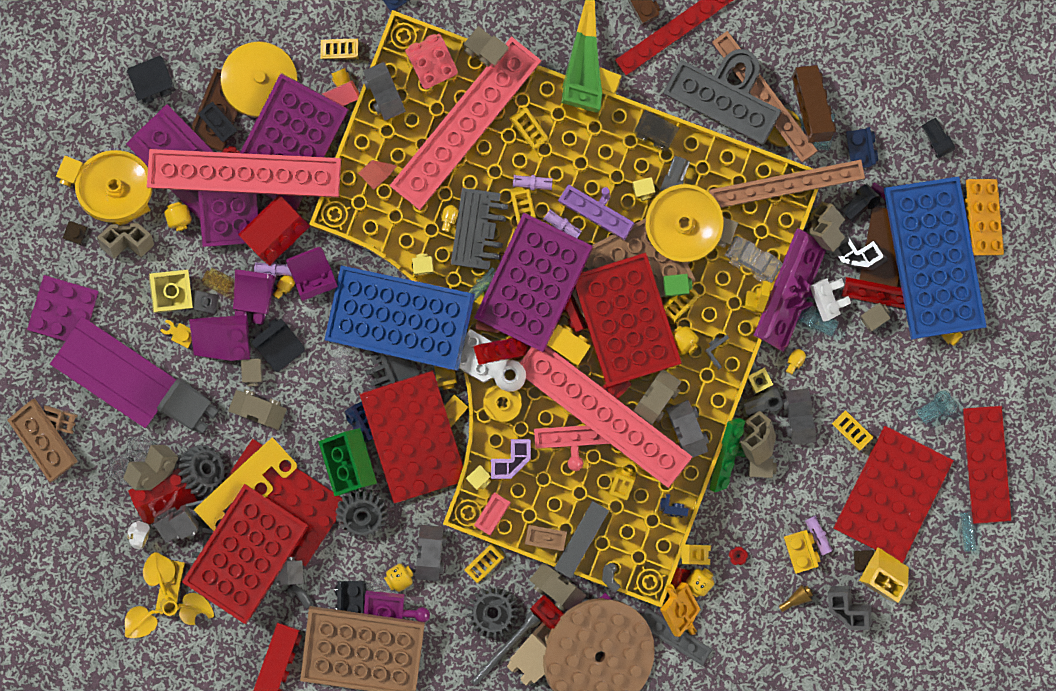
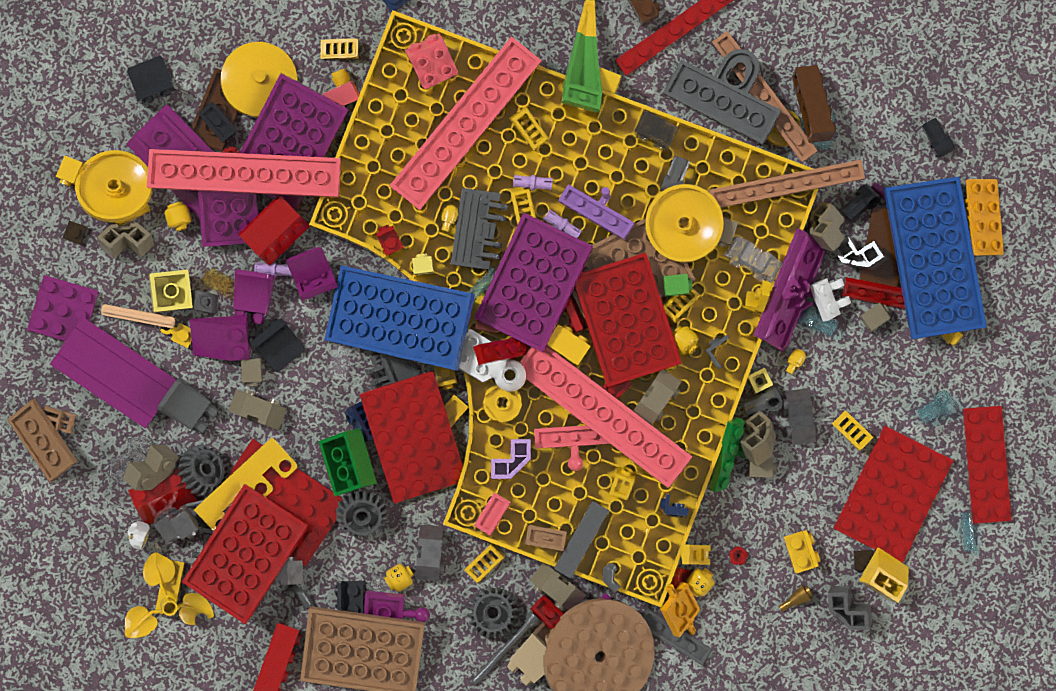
yellow cylinder [273,276,295,299] -> none
clear red sticker [358,160,397,190] -> none
flat silver brick [363,62,406,120] -> none
dark tan brick [464,26,509,68] -> none
light yellow plate [466,465,491,490] -> none
light yellow plate [632,177,655,201] -> none
flat silver brick [667,400,709,457] -> none
lavender pin [805,516,833,555] -> none
dark blue bracket [846,127,878,168] -> none
none -> light nougat axle [101,304,175,328]
none -> red bracket [376,225,404,256]

